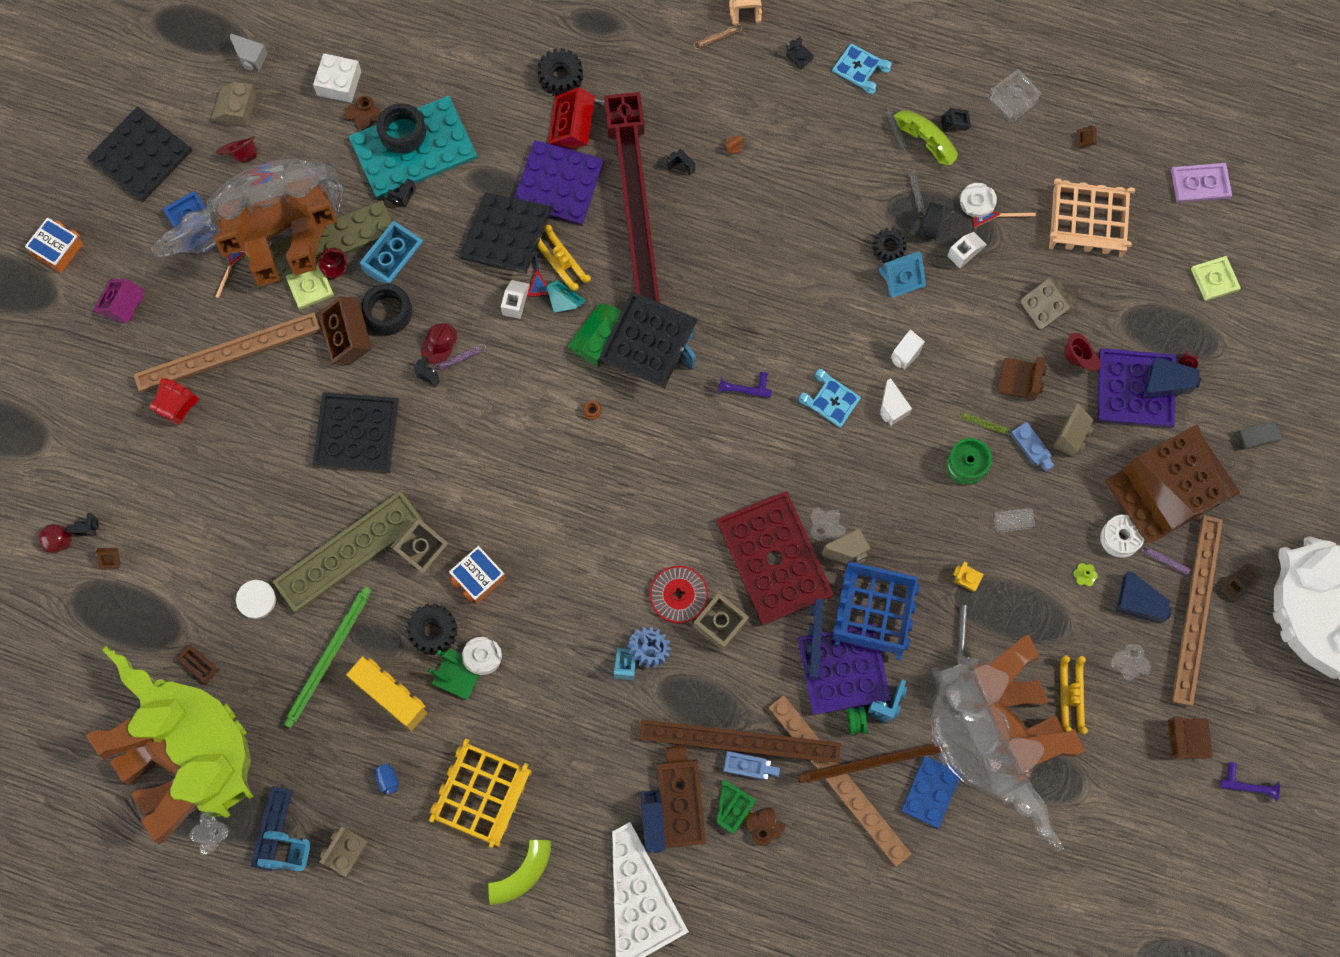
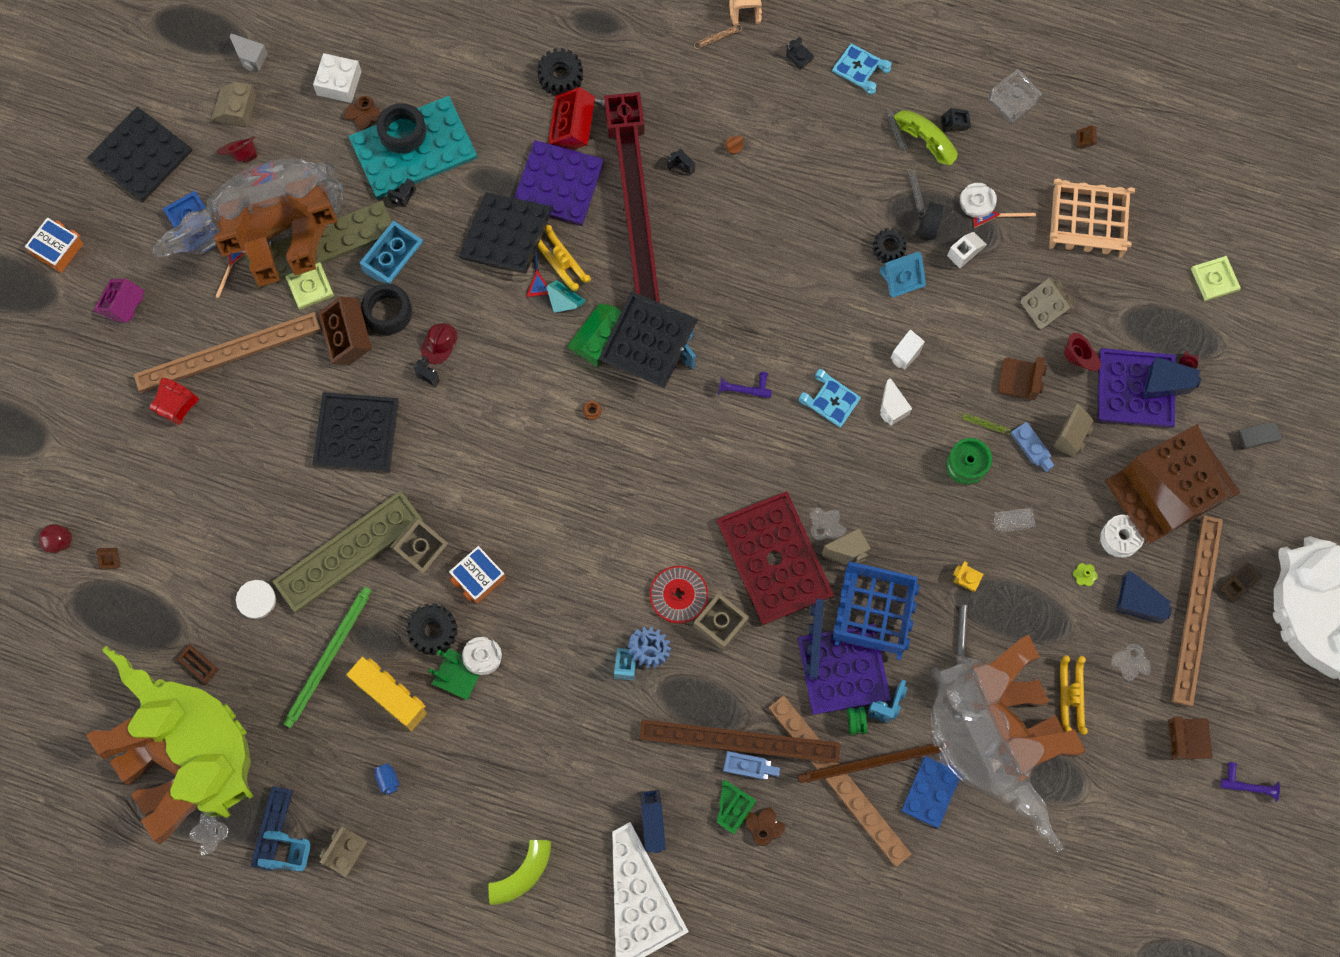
black bracket [67,513,99,537] -> none
dark red hair [319,248,347,278] -> none
yellow window [429,738,532,848] -> none
lavender piece [434,344,486,371] -> none
white slope [501,280,530,319] -> none
reddish brown hinge [657,745,706,848] -> none
lavender piece [1142,546,1193,577] -> none
lavender tile [1171,163,1232,203] -> none

